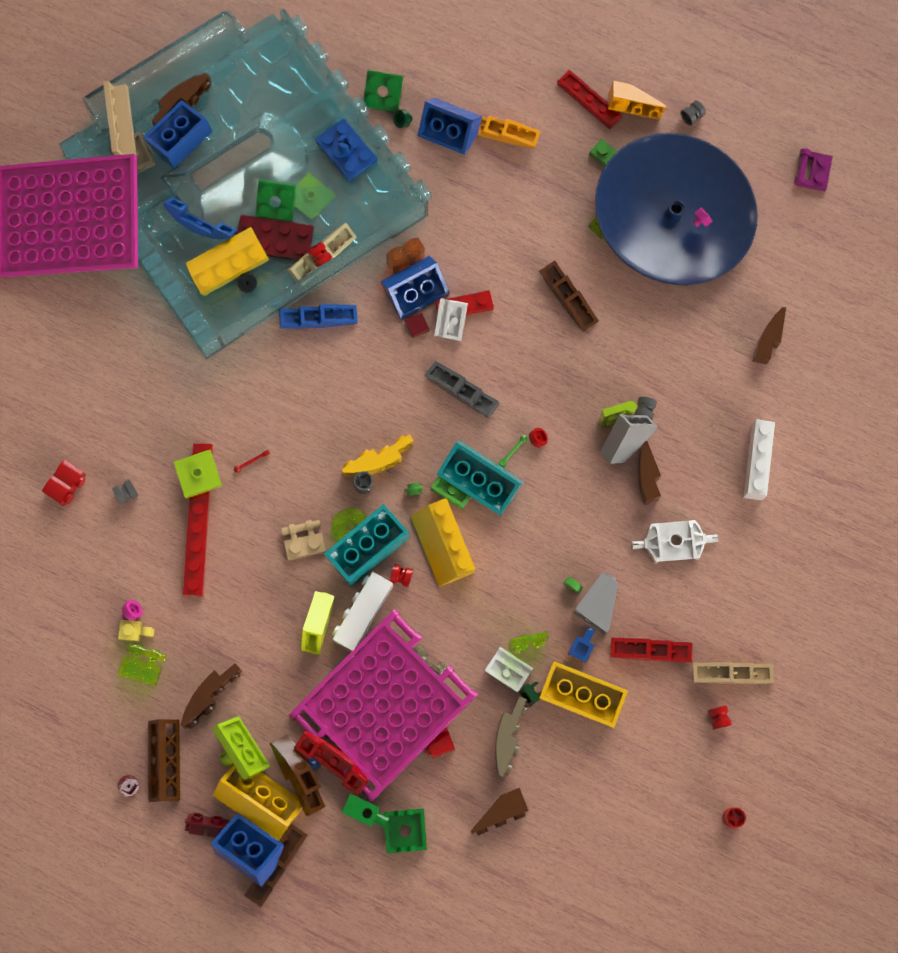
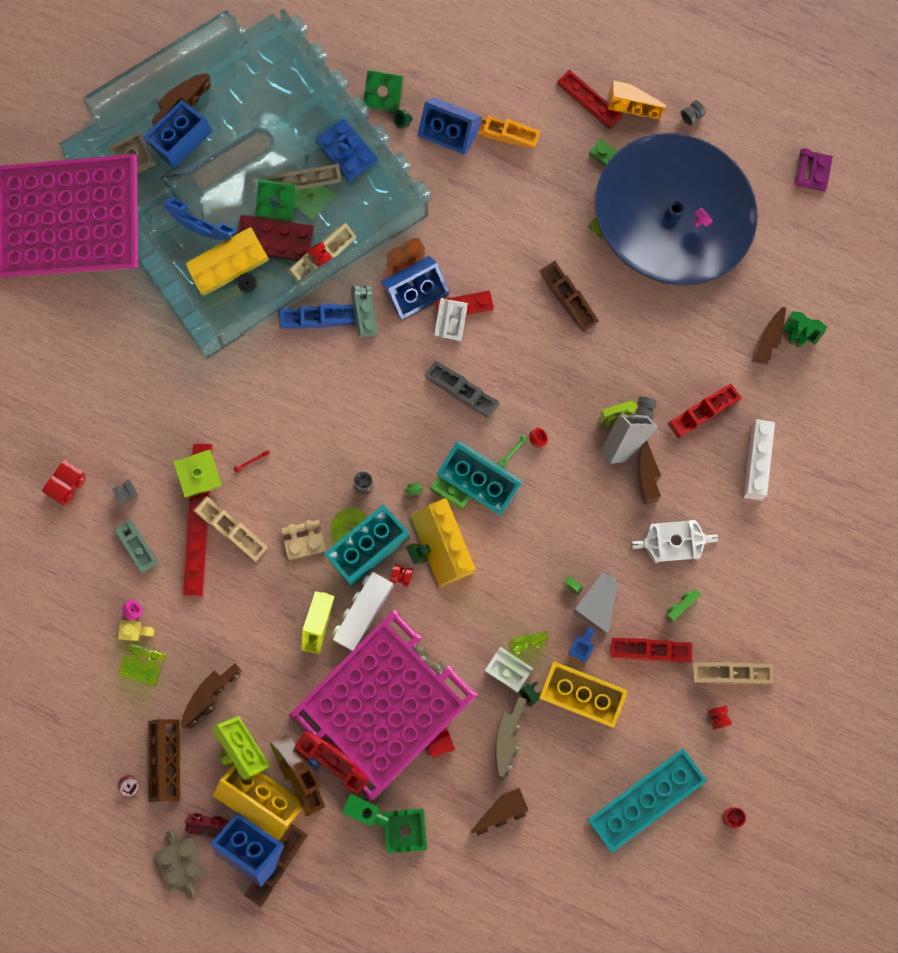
tan fence [103,81,137,155] -> none
yellow slope [341,434,414,477] -> none
dark red tile [405,313,429,338] -> none
none -> sand green plate [114,518,159,573]
none -> dark tan plate [154,829,207,899]
none -> tan slope [193,496,268,562]
none -> dark tan plate [266,164,342,190]
none -> sand green plate [351,286,378,337]
none -> dark green tile [406,543,431,564]
none -> teal plate [587,748,707,853]
none -> bright green plate [666,589,701,623]
none -> red slope [667,383,742,439]
none -> green piece [783,311,828,348]

